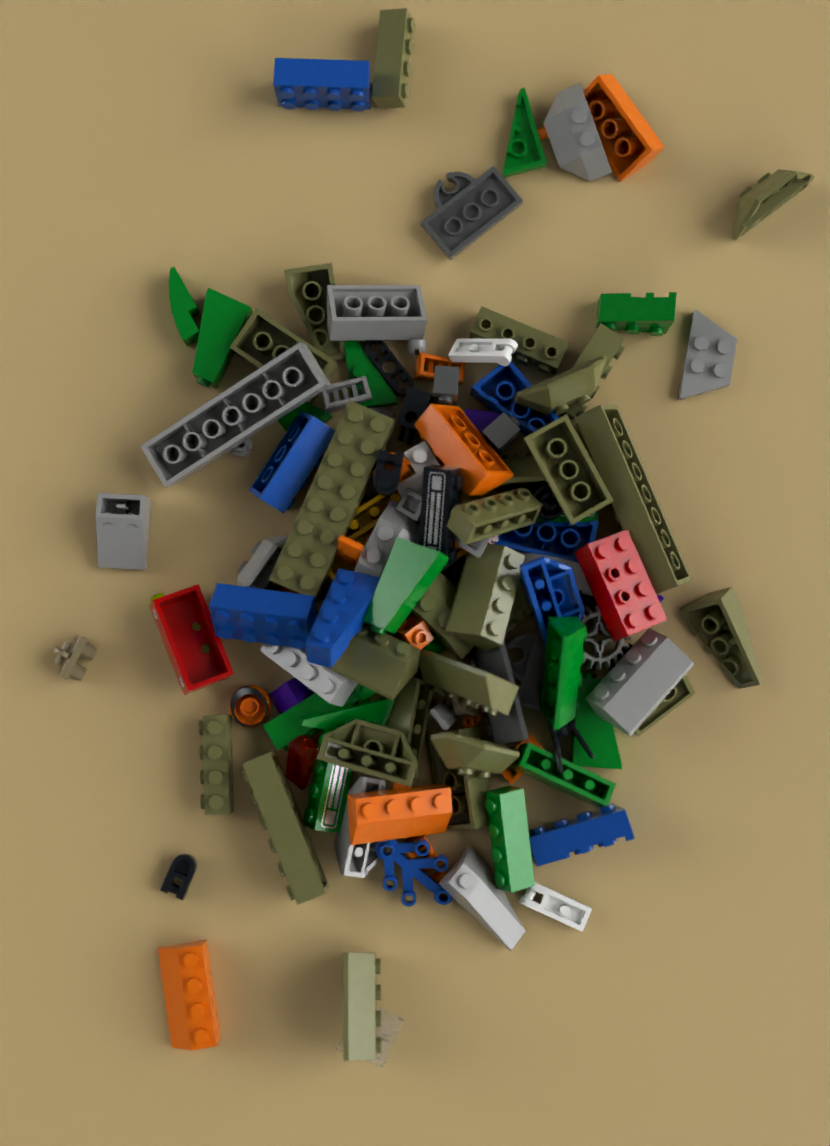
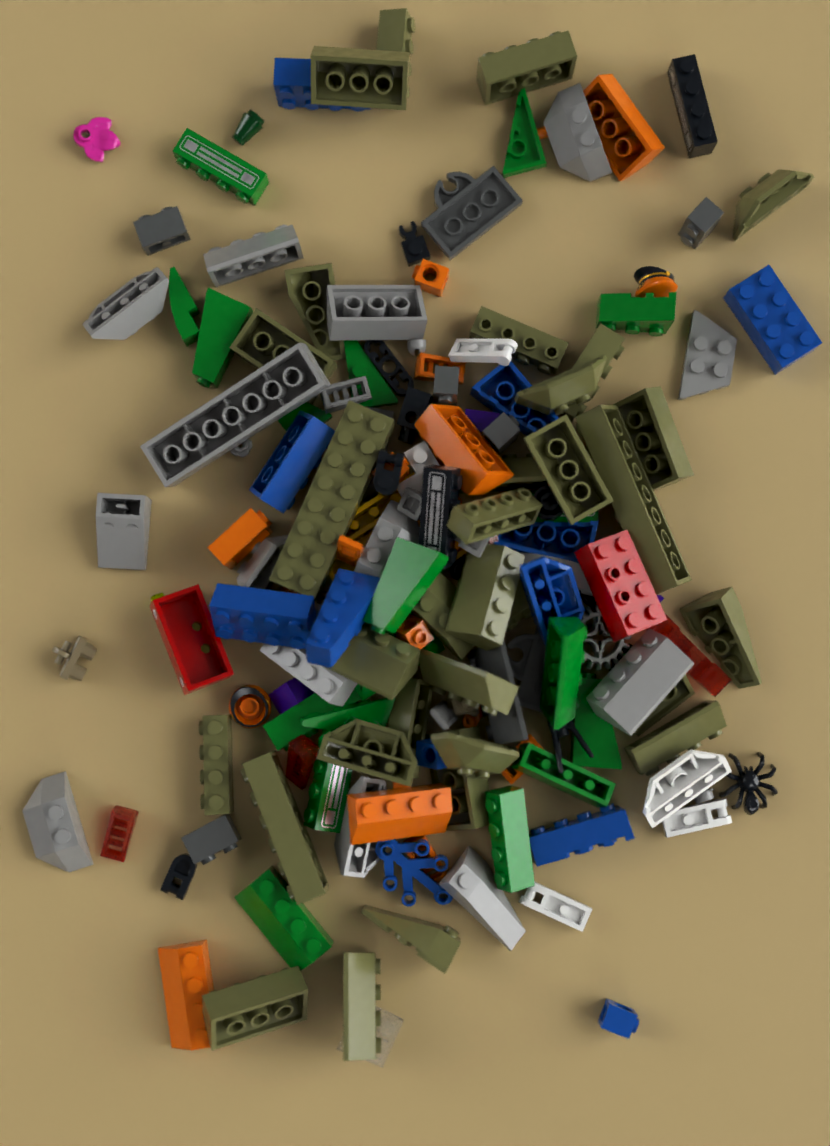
none -> light grey wedge [23,771,93,872]
none -> dark pink plate [73,117,121,162]
none -> light grey wedge [82,267,169,340]
none -> clear red slope [100,805,139,862]
none -> dark grey brick [133,206,191,256]
none -> green brick [173,128,269,205]
none -> dark grey brick [181,814,242,865]
none -> olive slope [202,966,308,1050]
none -> light grey slope [203,224,303,287]
none -> orange window [207,508,273,570]
none -> dark green cone [232,109,265,146]
none -> green slope [234,865,334,971]
none -> olive slope [311,46,410,110]
none -> olive wedge [361,905,461,973]
none -> black plate [399,221,430,266]
none -> orange brick [412,259,449,297]
none -> blue brick [416,738,447,770]
none -> olive brick [477,30,577,105]
none -> blue brick [598,998,639,1039]
none -> olive slope [613,386,694,491]
none -> olive slope [624,700,727,776]
none -> piece [634,266,678,298]
none -> white wedge [643,749,732,829]
none -> clear red slope [646,614,732,697]
none -> white plate [662,798,732,838]
none -> black brick [667,54,718,159]
none -> dark grey brick [678,197,724,249]
none -> light grey plate [694,788,715,805]
none -> black animal [719,752,778,815]
none -> blue brick [723,265,822,375]

